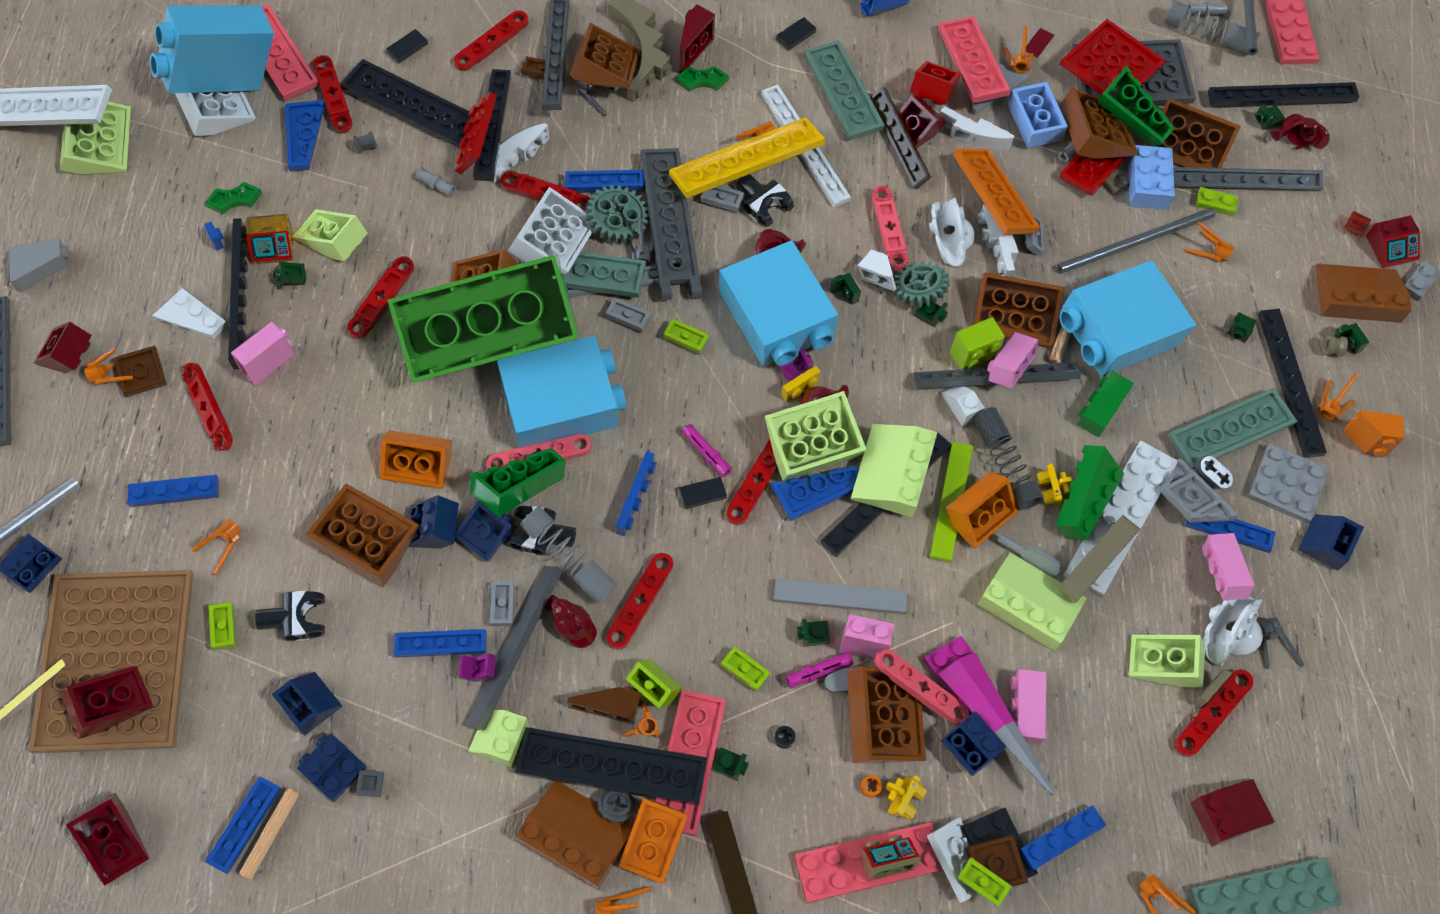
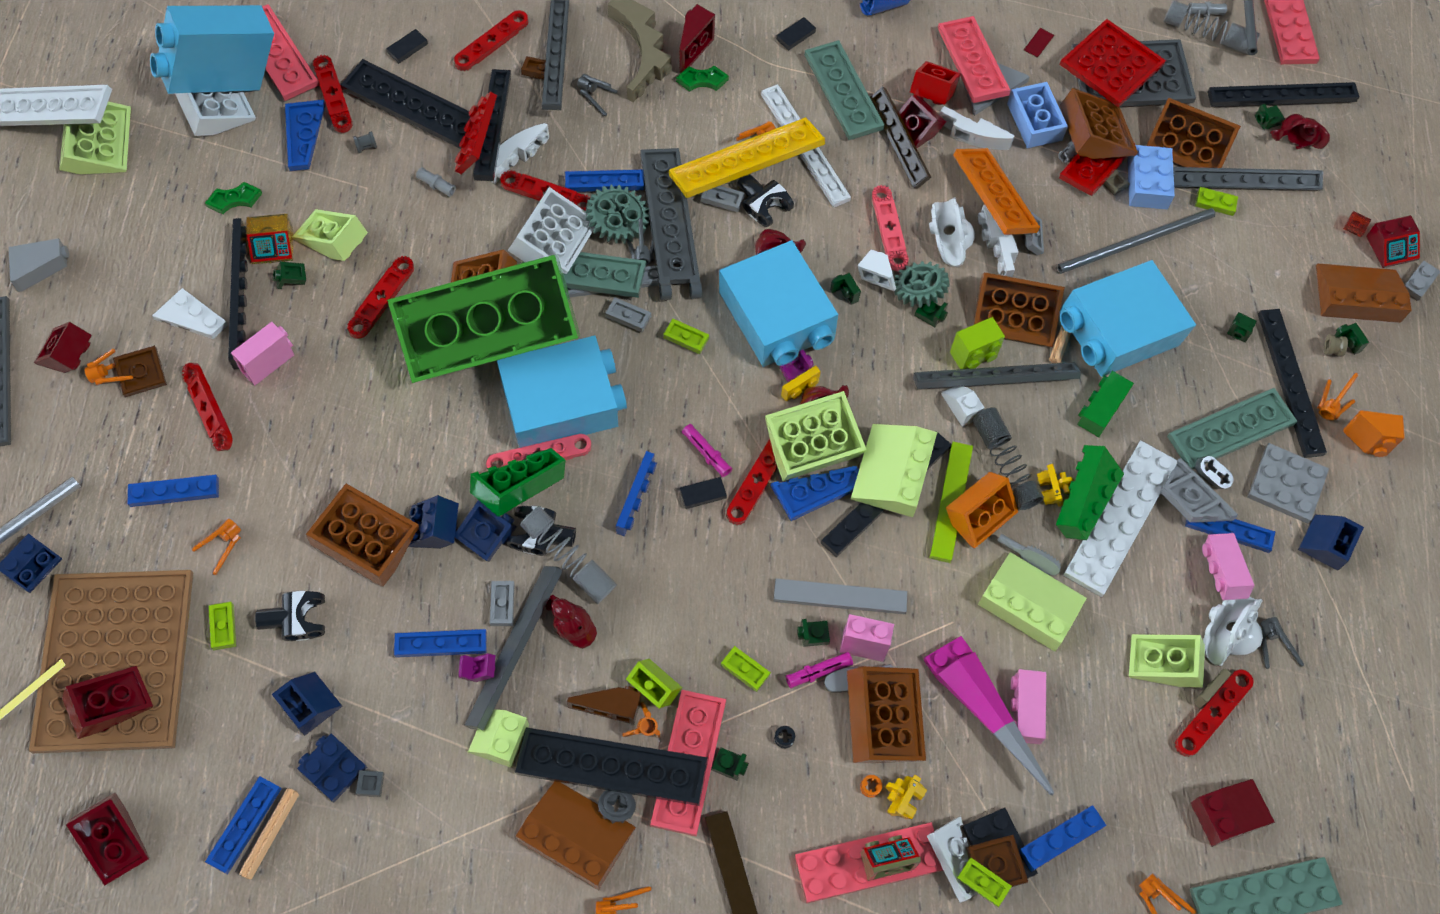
blue plate [204,221,224,250] -> none
orange slope [380,430,452,489] -> none
dark orange slope [569,22,640,88] -> none
red piece [607,553,673,650] -> none
orange plate [619,797,689,884] -> none
coral piece [874,649,969,726] -> none
dark blue slope [941,711,1007,776] -> none
bright pink brick [987,332,1038,389] -> none
orange plant [1004,26,1033,73] -> none
dark tan beam [1058,515,1141,603] -> none
green wedge [1097,66,1175,147] -> none
orange plant [1185,222,1235,262] -> none

